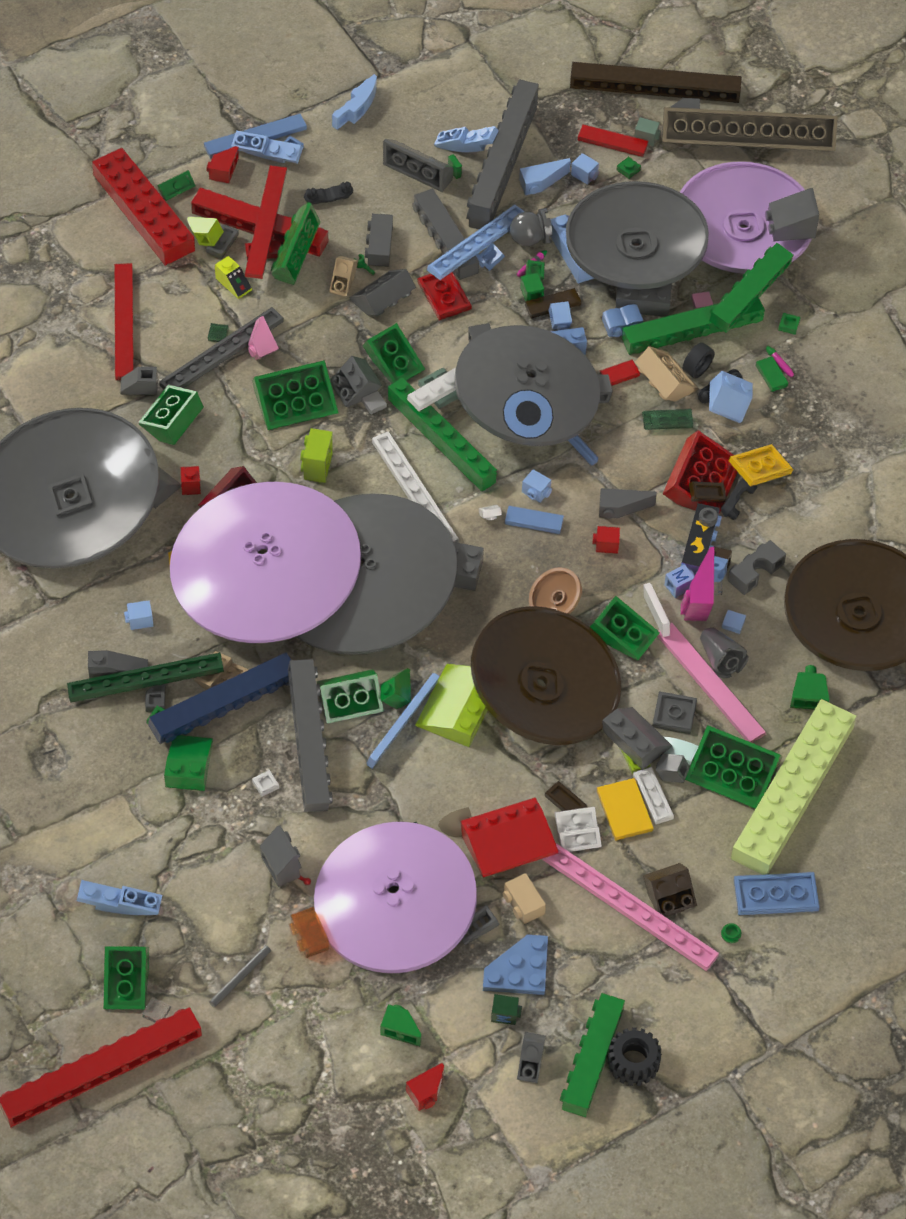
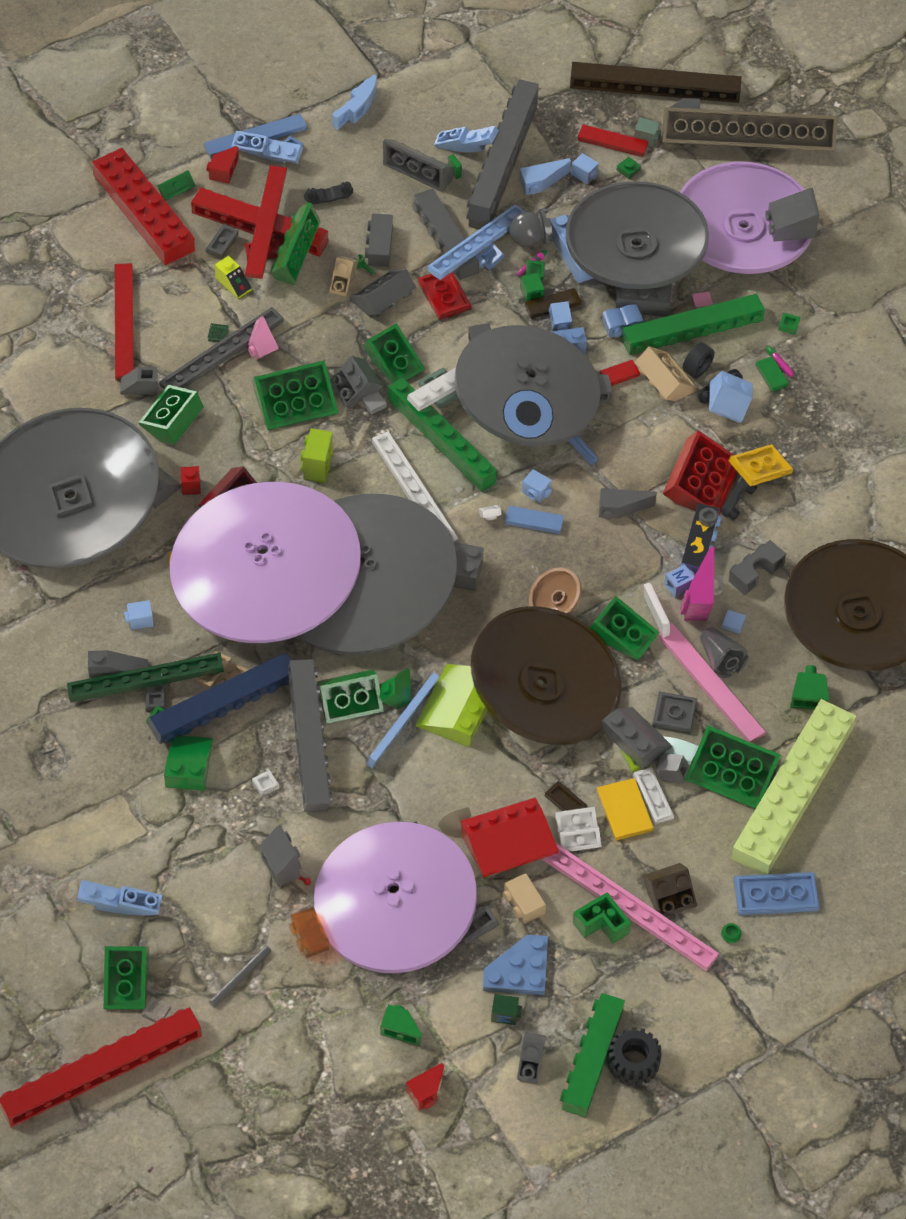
lime slope [187,217,224,246] -> none
red brick [592,526,620,554] -> none
clear green hinge [642,409,693,430] -> none
dark brown tile [689,482,727,503] -> none
green brick [709,243,794,333] -> none
leg [714,546,732,582] -> none
none -> green brick [573,892,631,944]

